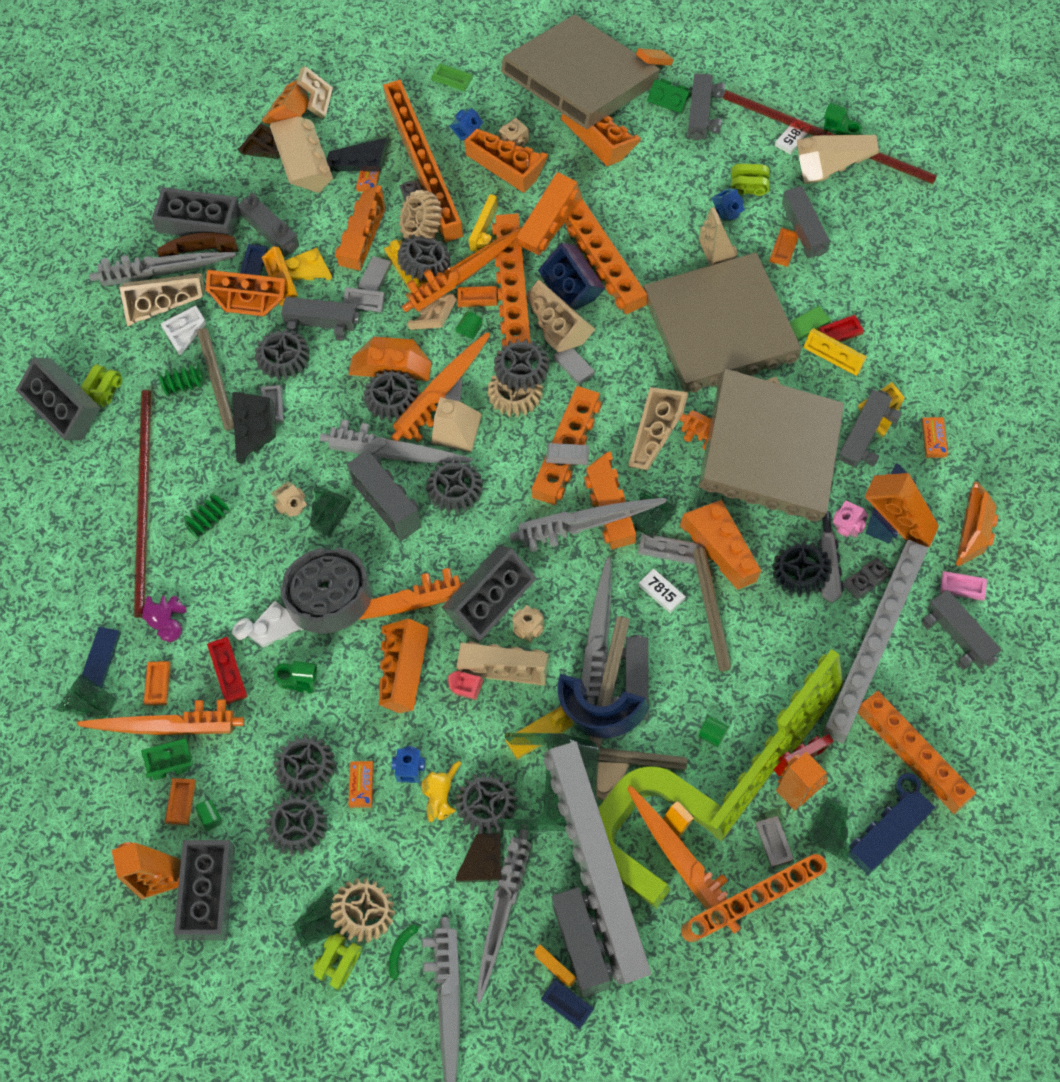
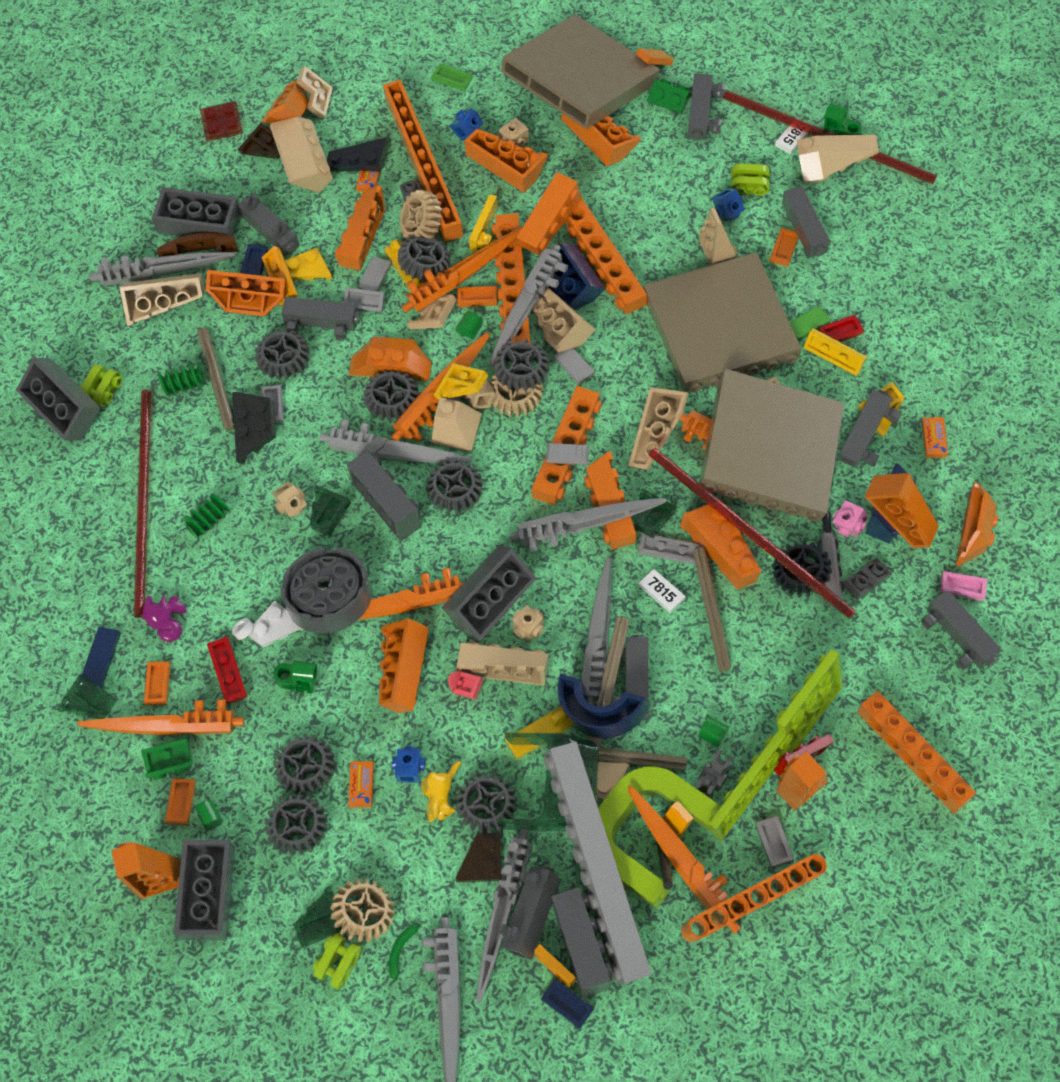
white wing [161,306,206,355] -> none
clear green wing [805,797,848,861] -> none
light grey brick [822,540,928,744] -> none
dark blue hinge [847,773,935,876] -> none
none -> clear red plate [200,101,243,142]
none -> yellow wing [434,363,488,400]
none -> tan brick [463,379,495,409]
none -> light grey piece [490,244,568,366]
none -> dark grey brick [499,865,561,960]
none -> clear red piece [649,448,856,620]
none -> pearl dark grey bar [656,841,673,890]
none -> dark grey pin [695,749,734,799]

